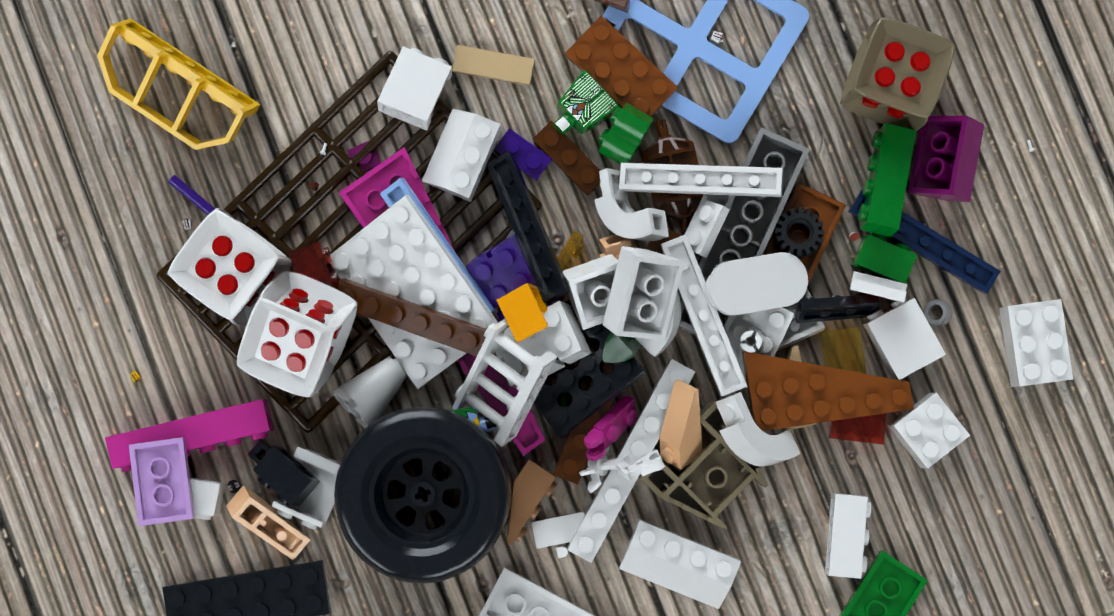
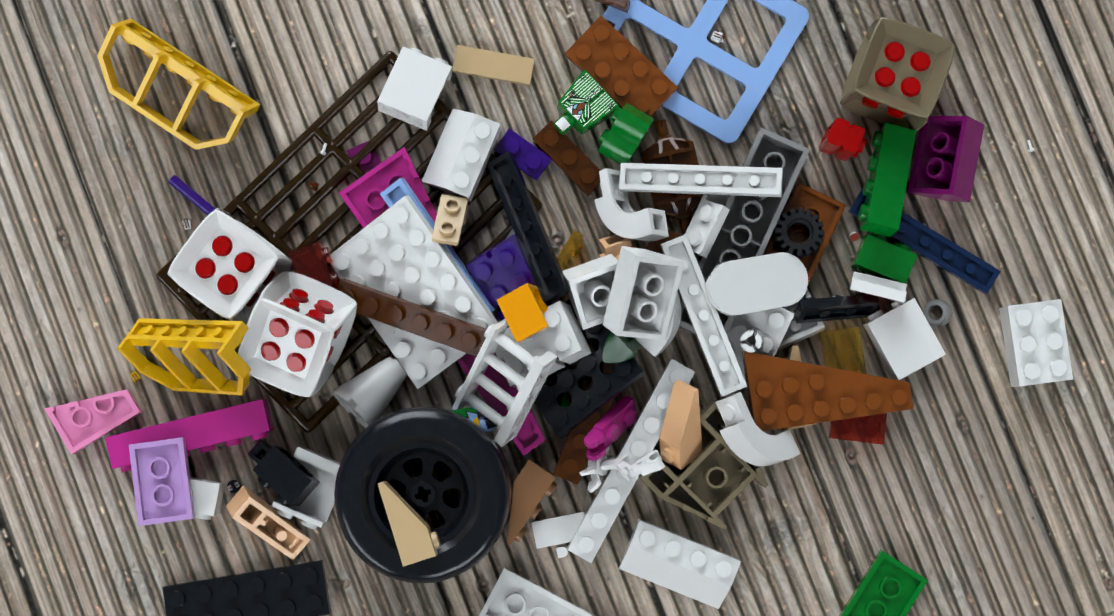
white brick [825,493,871,579] -> none
white brick [888,393,970,469] -> none
none -> bright pink wing [44,389,143,454]
none -> yellow plate [117,318,251,396]
none -> tan slope [377,481,441,567]
none -> tan bracket [432,194,468,246]
none -> red brick [819,117,867,162]

